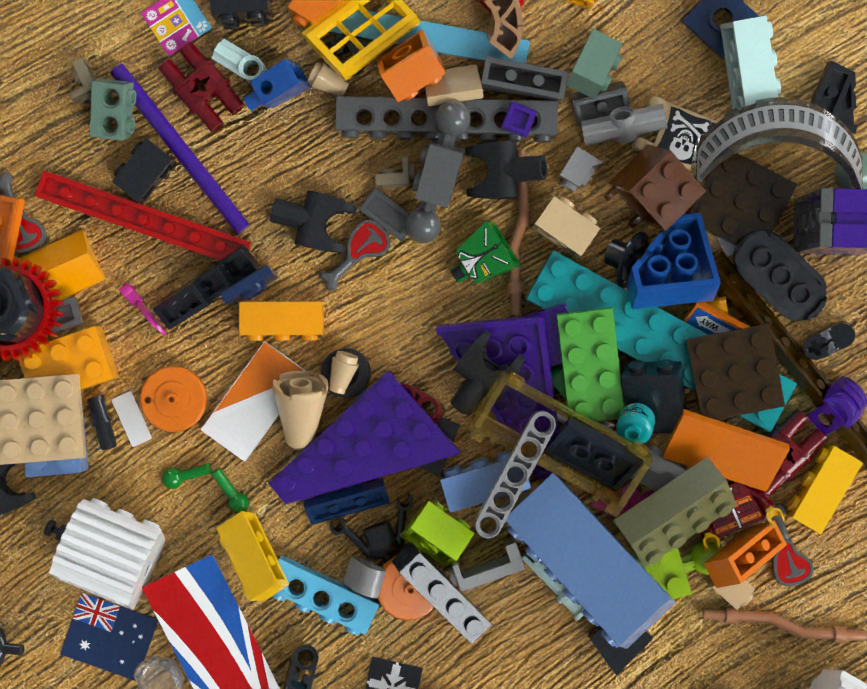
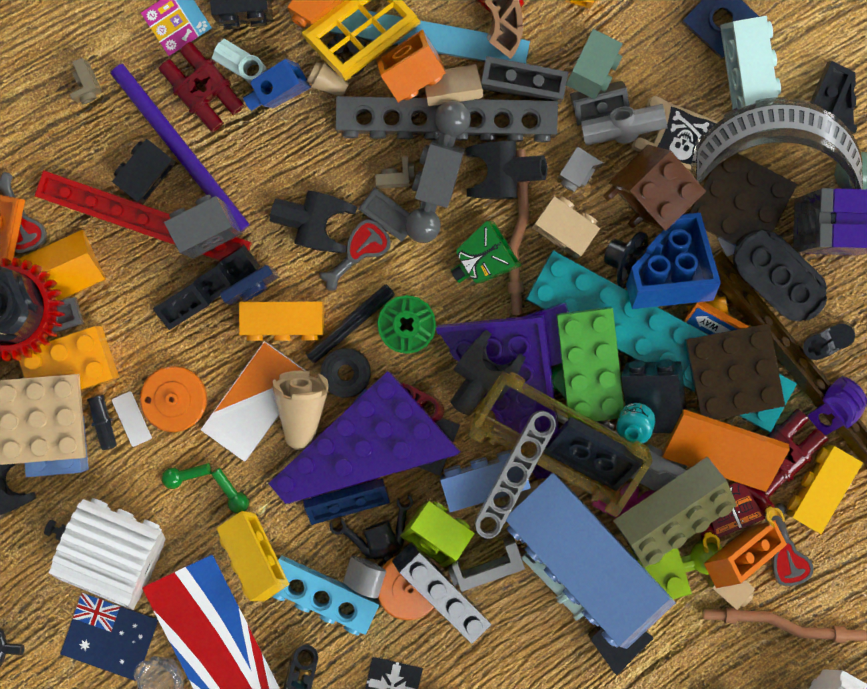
sand green brick [90,79,136,141] -> none
dark pink piece [119,282,167,335] -> none
tan cone [329,351,359,394] -> none
dark purple tile [501,101,537,139] -> none
none -> dark grey brick [164,195,242,259]
none -> black axle [305,284,395,363]
none -> green wheel [377,295,436,354]

